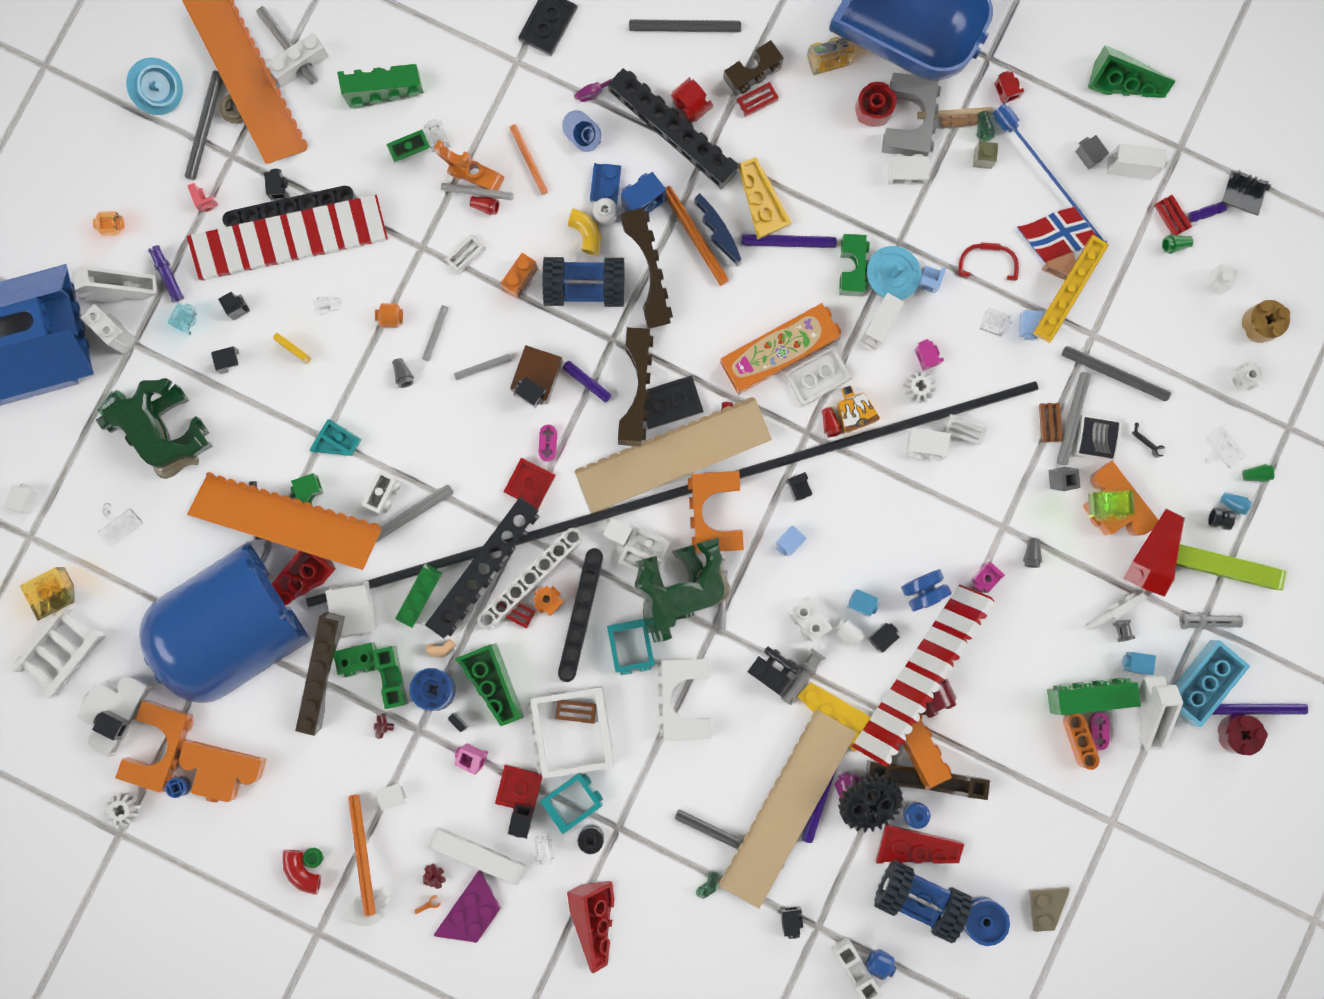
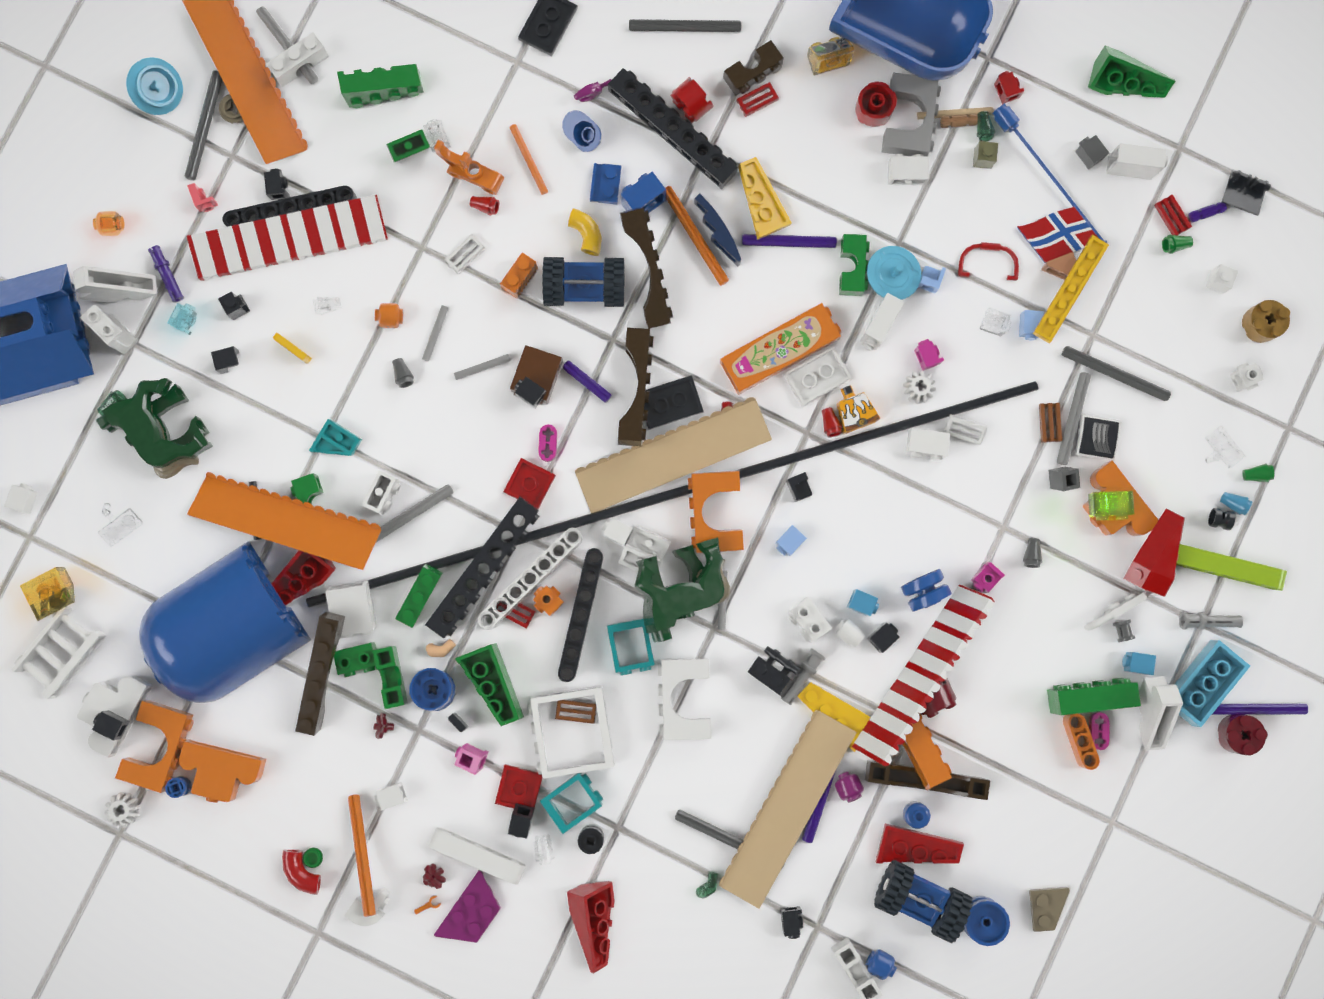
light grey bar [441,183,514,201] -> none
white head [593,198,618,226] -> none
black gear [838,773,904,833] -> none
black piece [1132,422,1165,458] -> none

